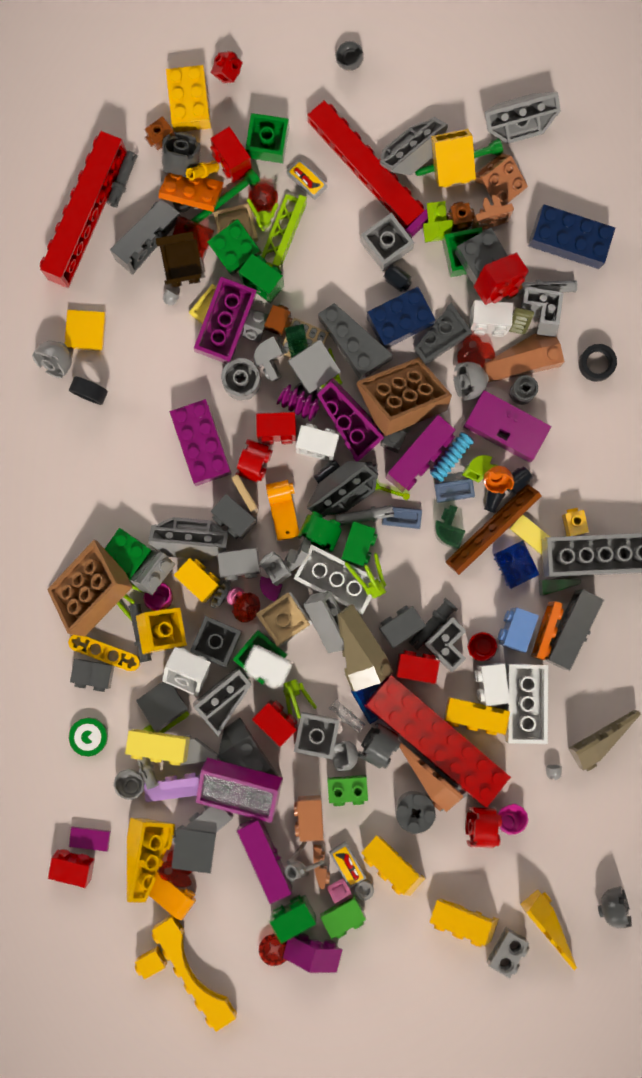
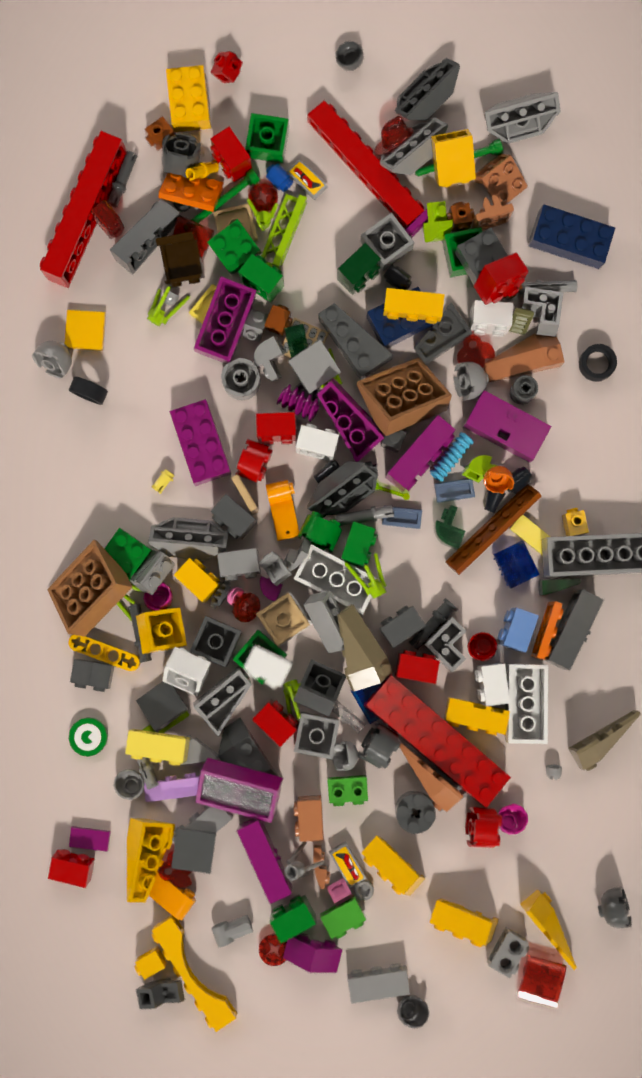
none -> clear red brick [91,200,125,239]
none -> dark grey brick [136,978,185,1009]
none -> lime plant [147,286,190,327]
none -> light yellow pin [151,469,174,494]
none -> light grey piece [211,915,253,947]
none -> blue brick [266,163,294,192]
none -> dark grey brick [293,659,346,716]
none -> dark green brick [337,243,381,295]
none -> light grey brick [347,964,410,1004]
none -> clear red piece [374,116,414,155]
none -> yellow brick [383,288,445,324]
none -> dark grey wedge [395,58,460,120]
none -> flat silver hair [397,995,429,1028]
none -> clear red slope [518,955,567,1007]

